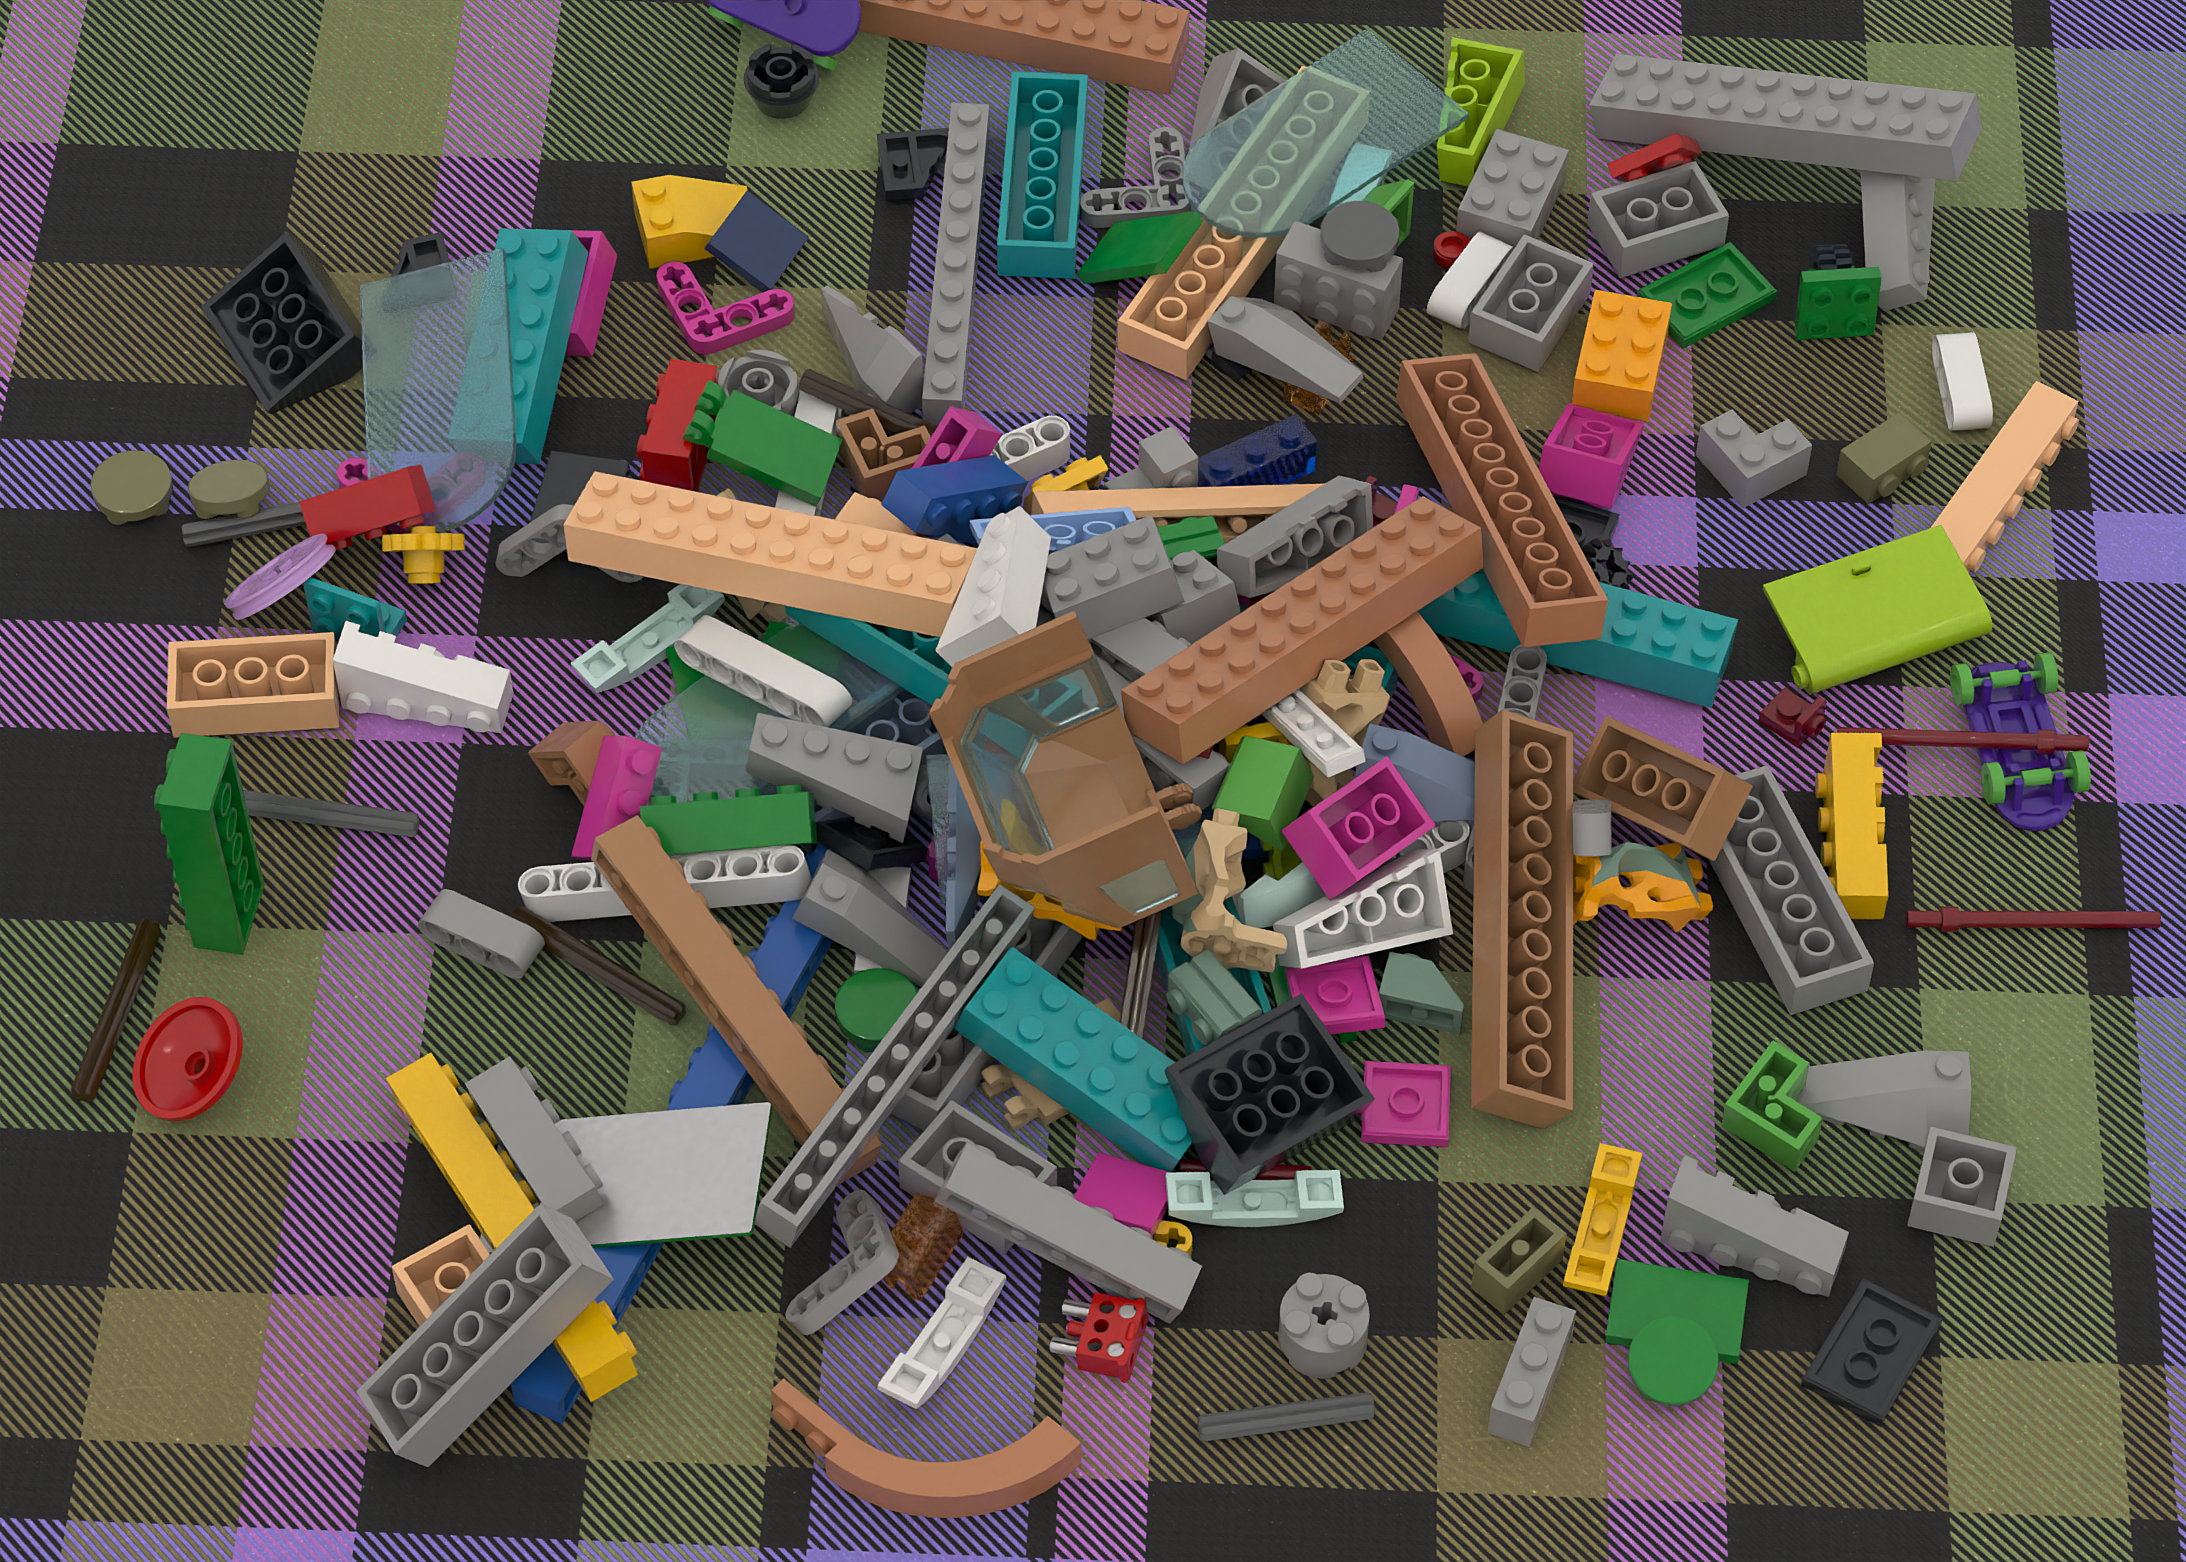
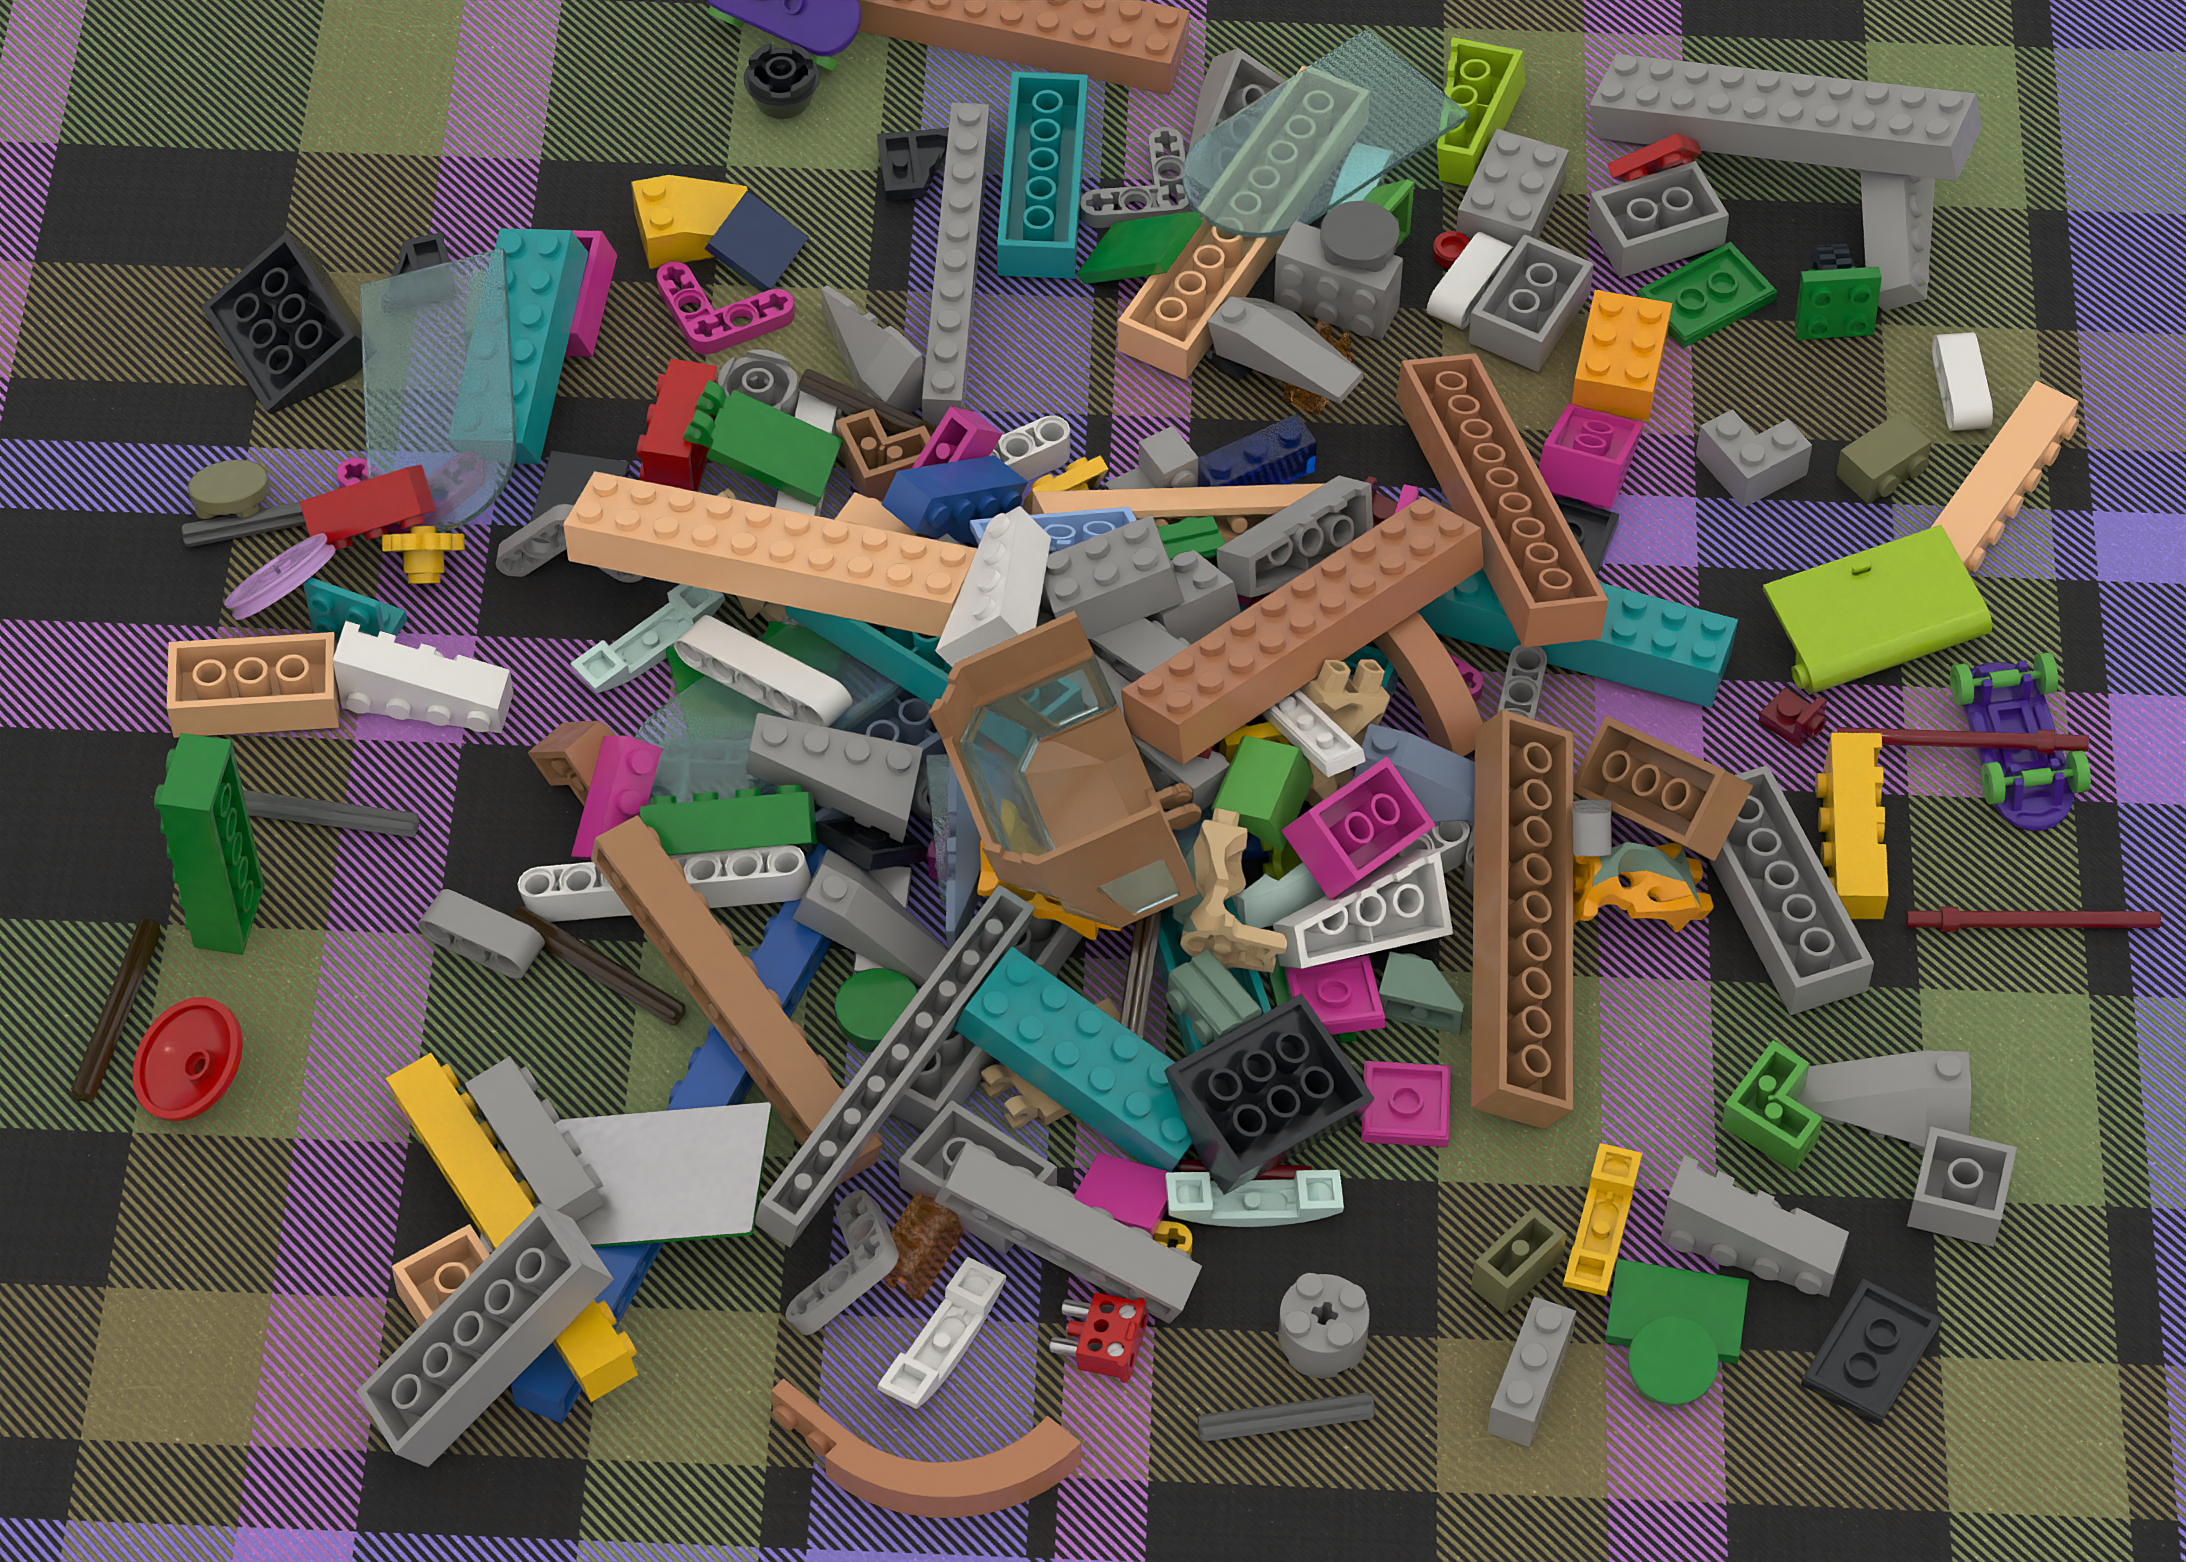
olive tile [91,450,173,525] -> none
black gear [1581,538,1634,590] -> none

